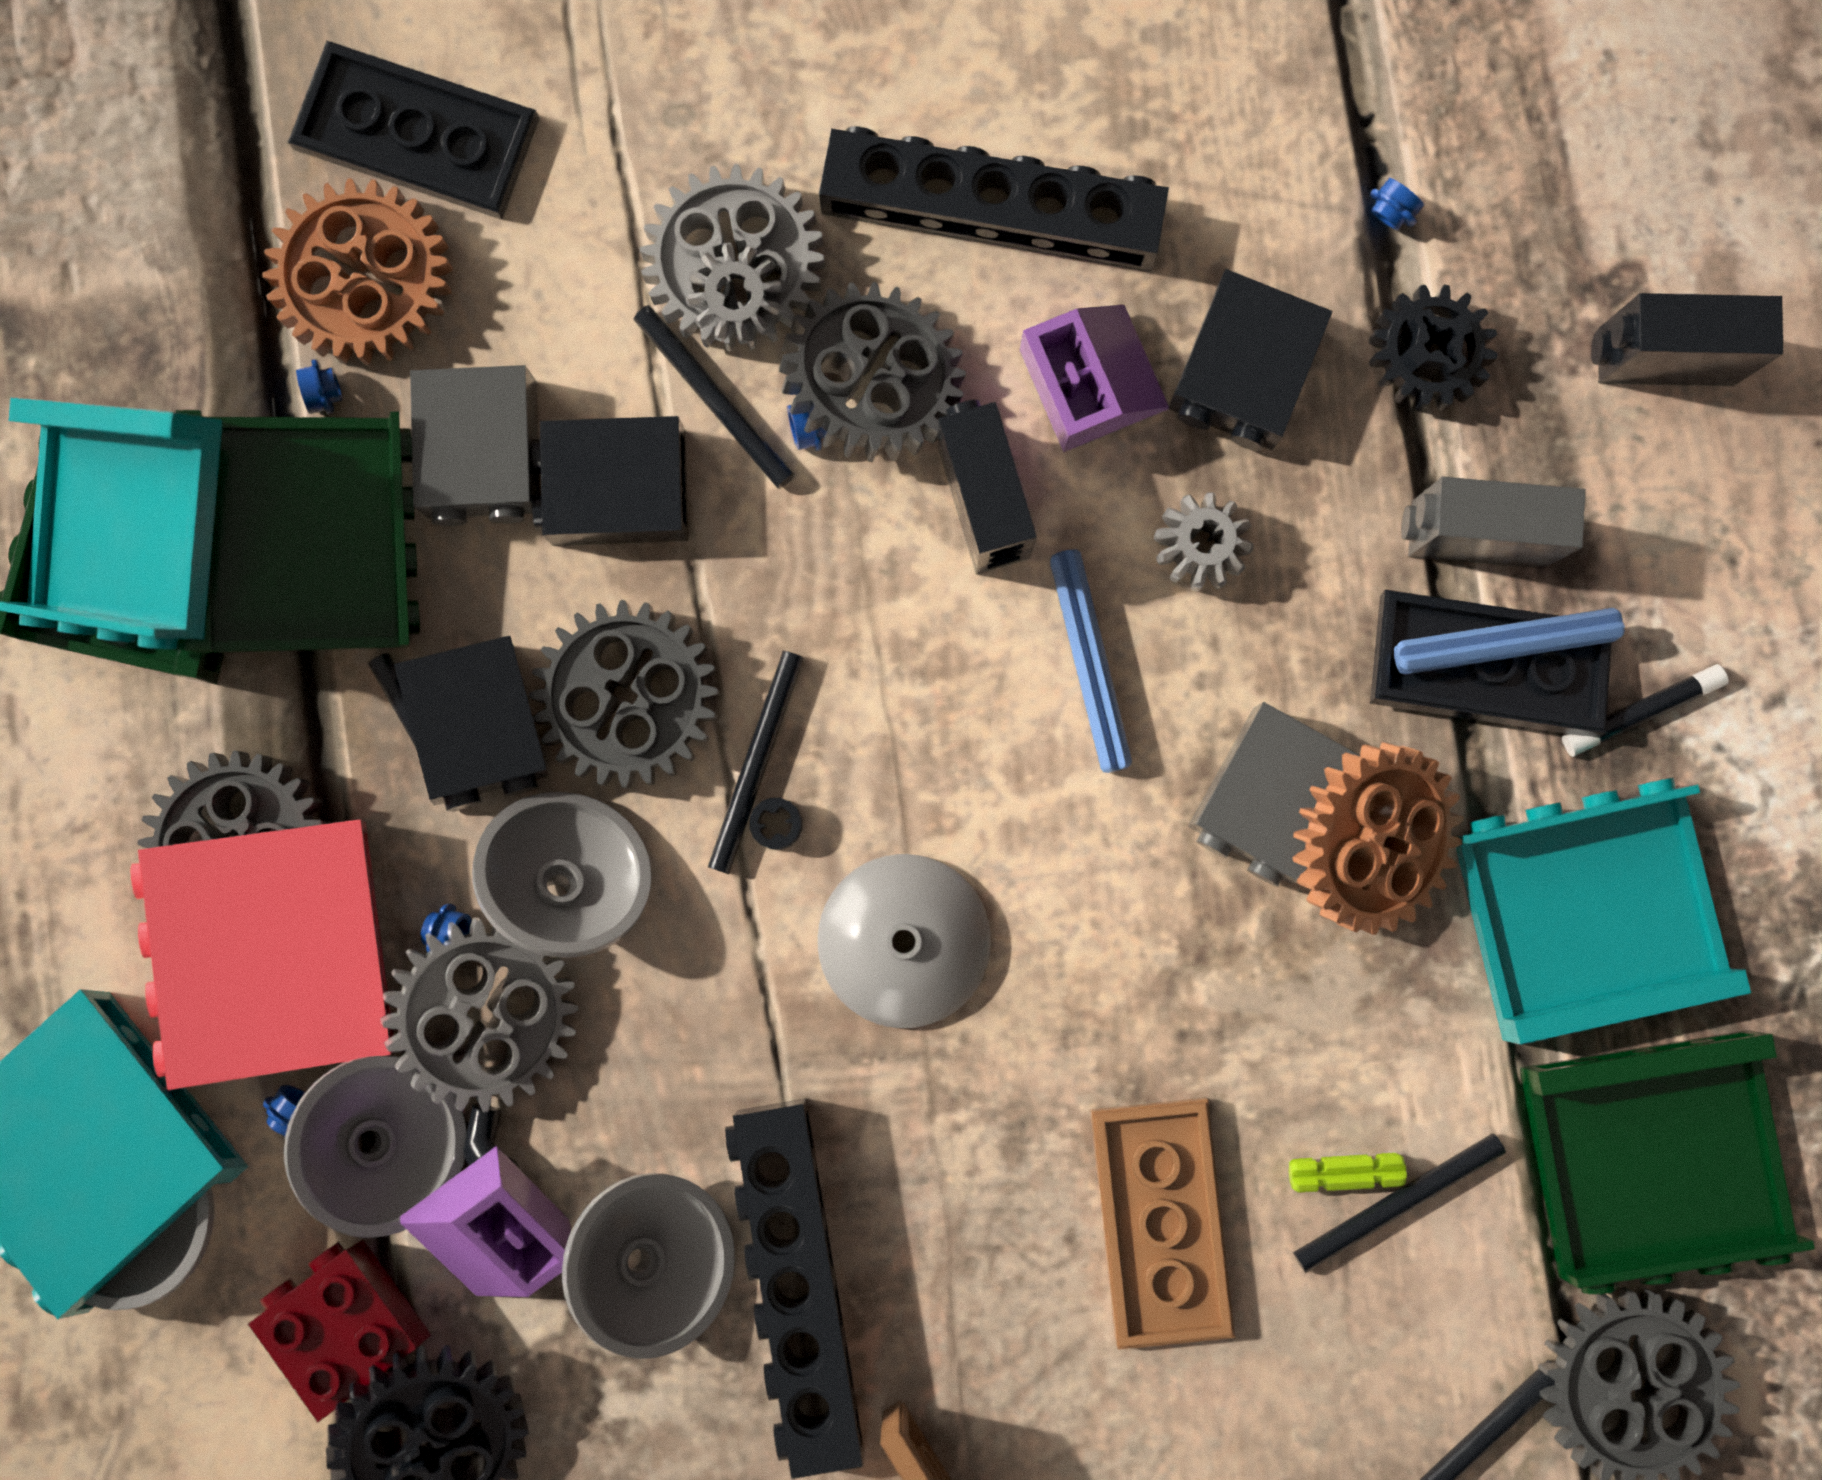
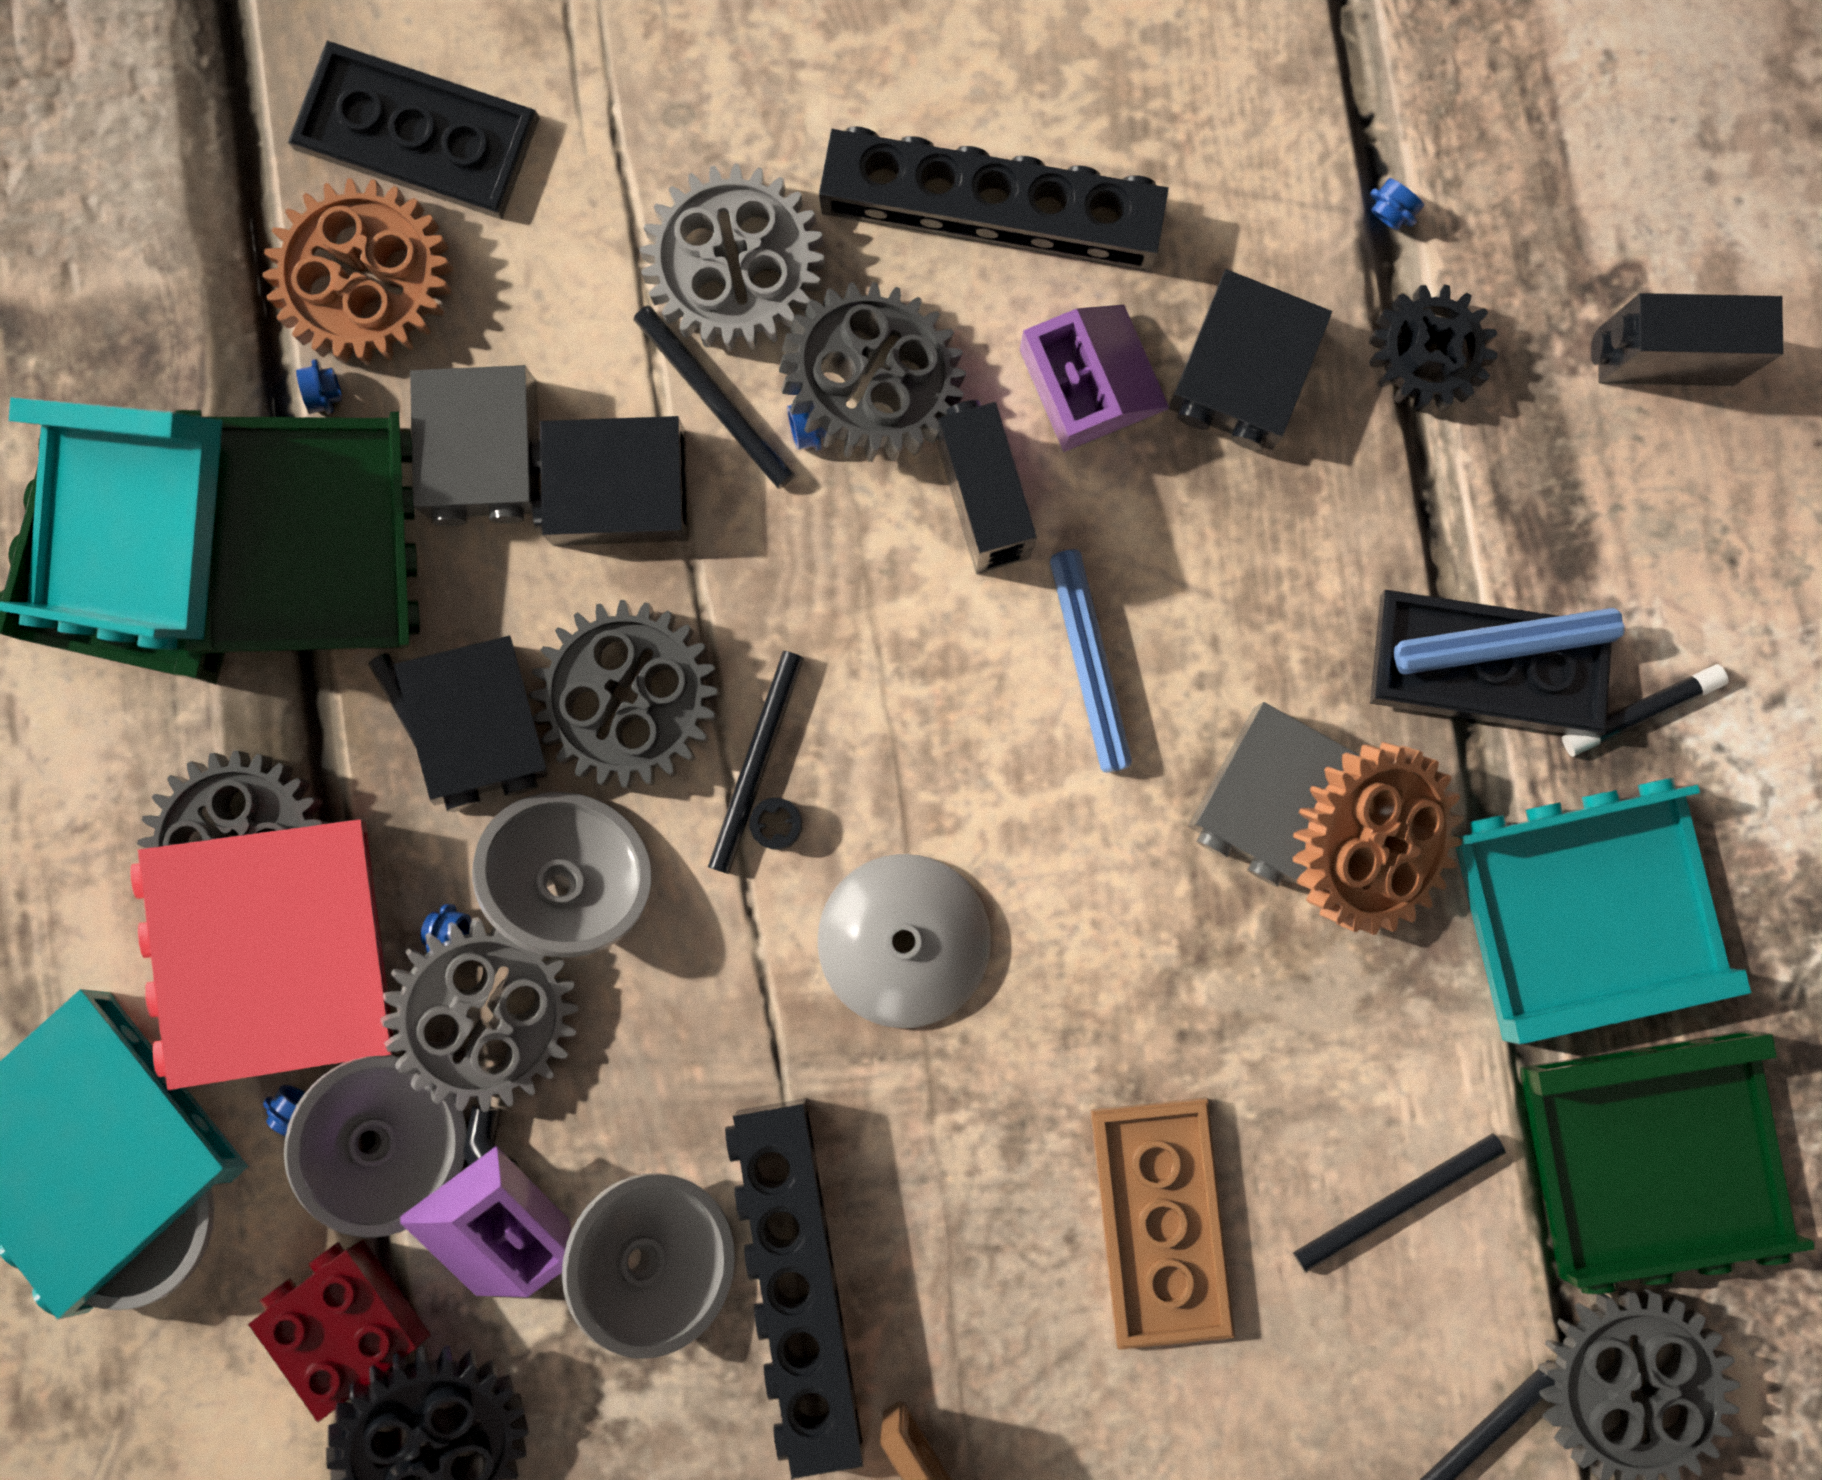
light grey gear [686,242,785,344] -> none
light grey gear [1154,492,1253,591] -> none
lime axle [1288,1153,1407,1193] -> none
dark grey brick [1401,476,1586,569] -> none

